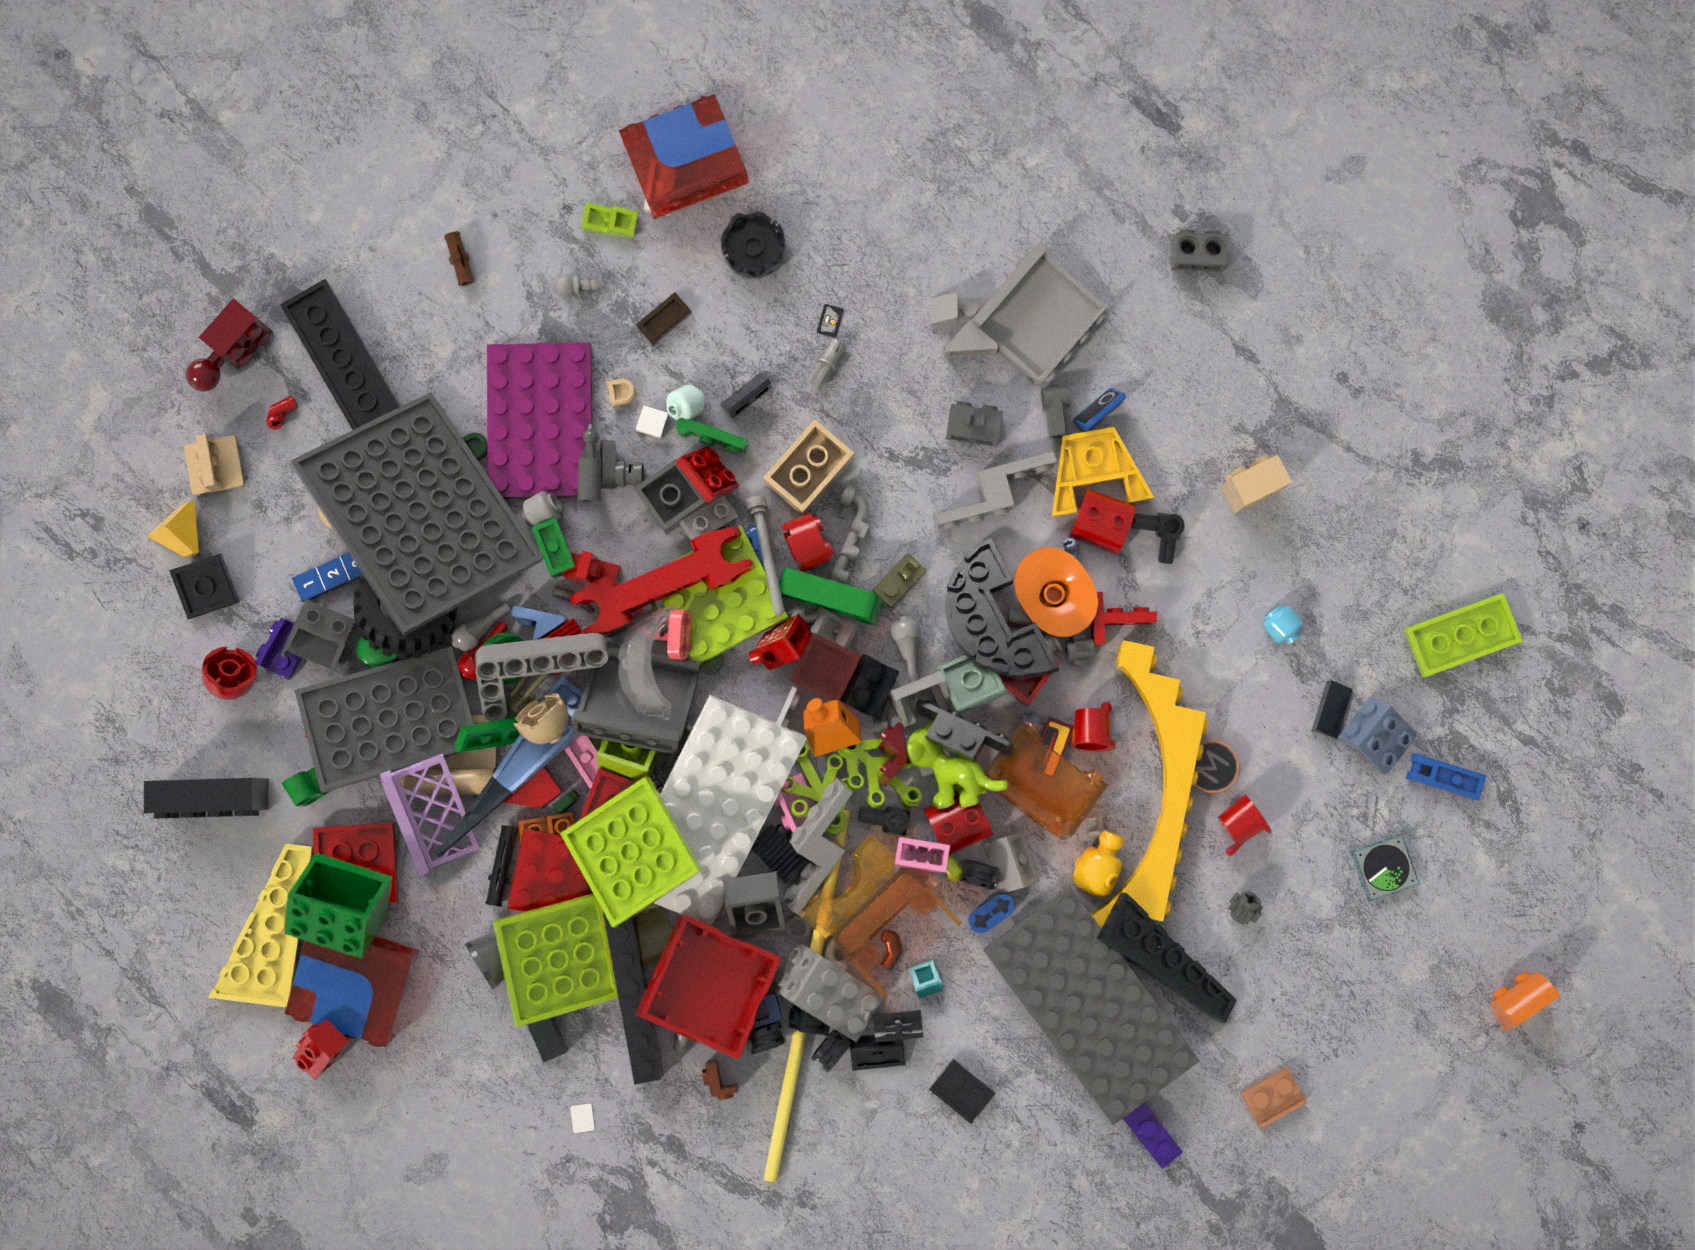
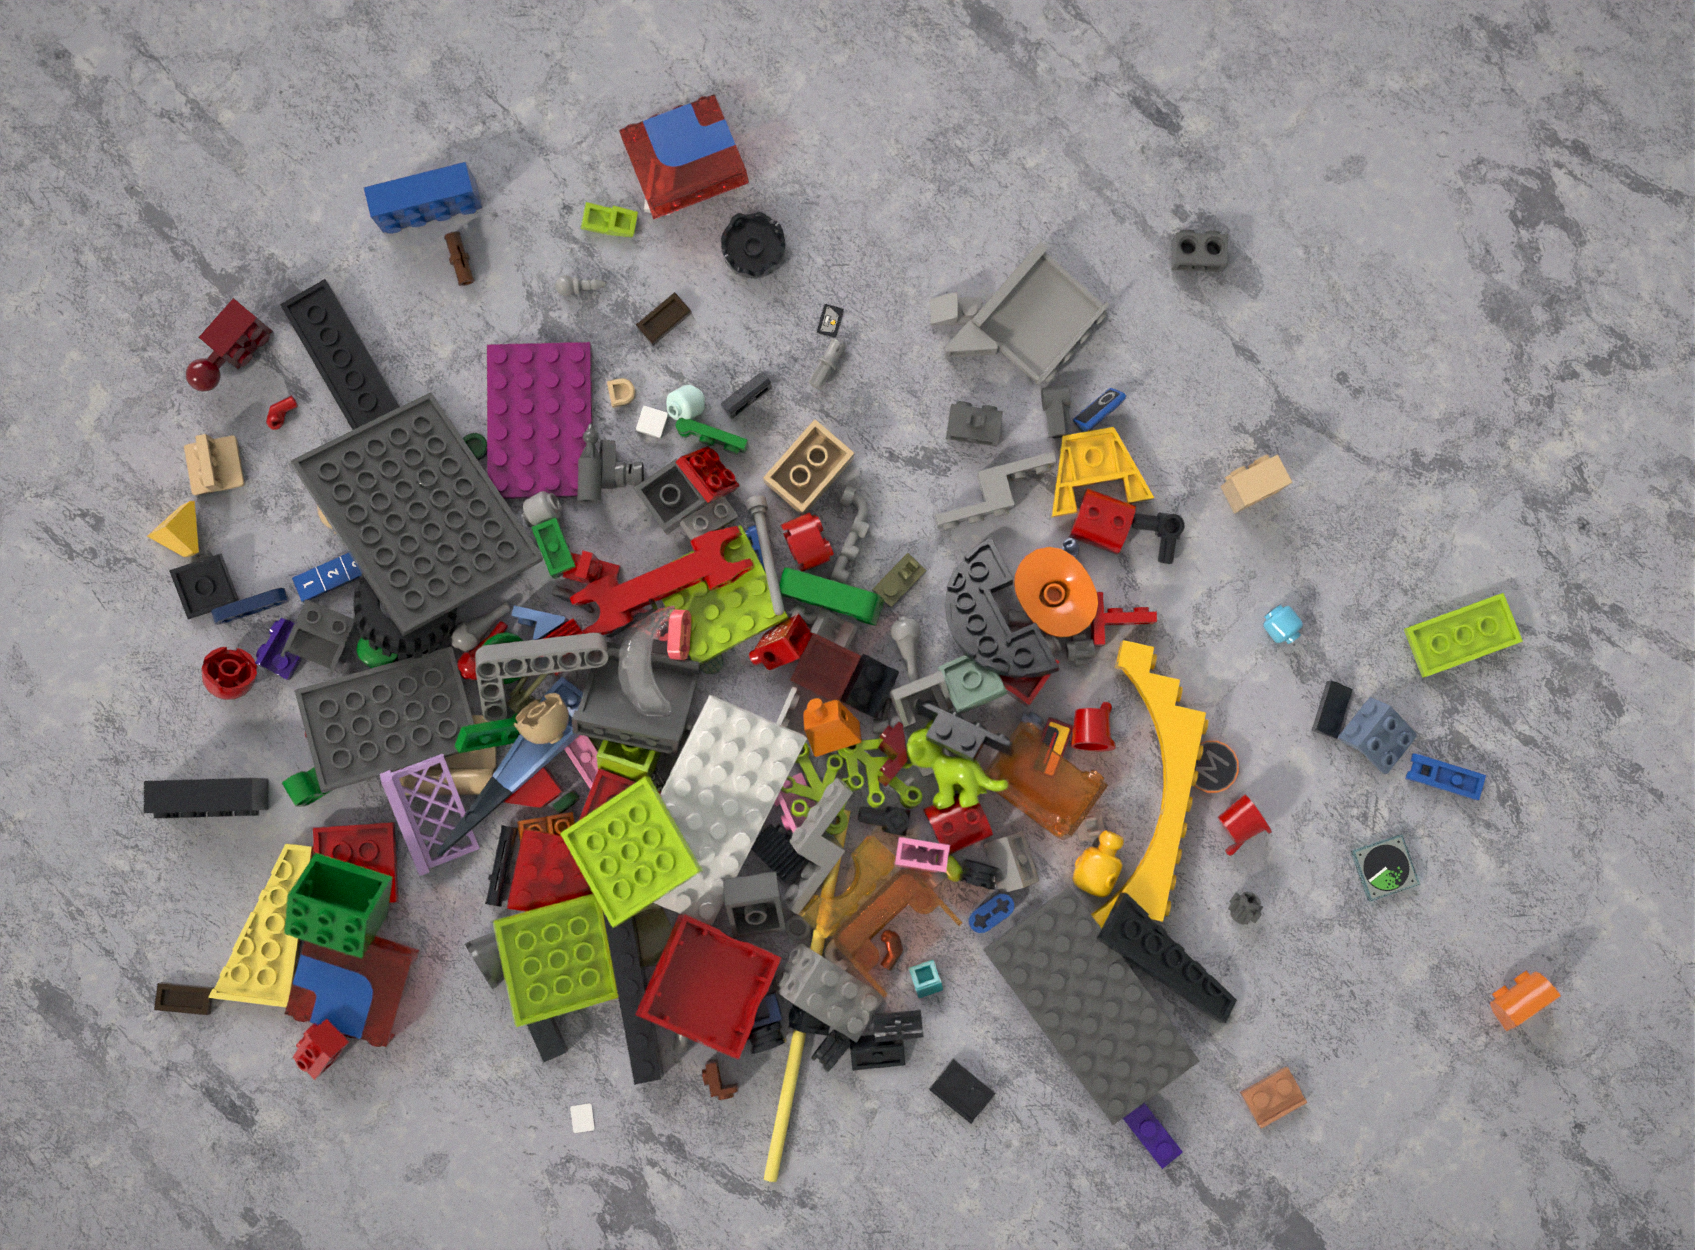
none -> dark brown tile [154,982,214,1015]
none -> dark blue beam [211,588,289,625]
none -> blue brick [363,162,483,234]

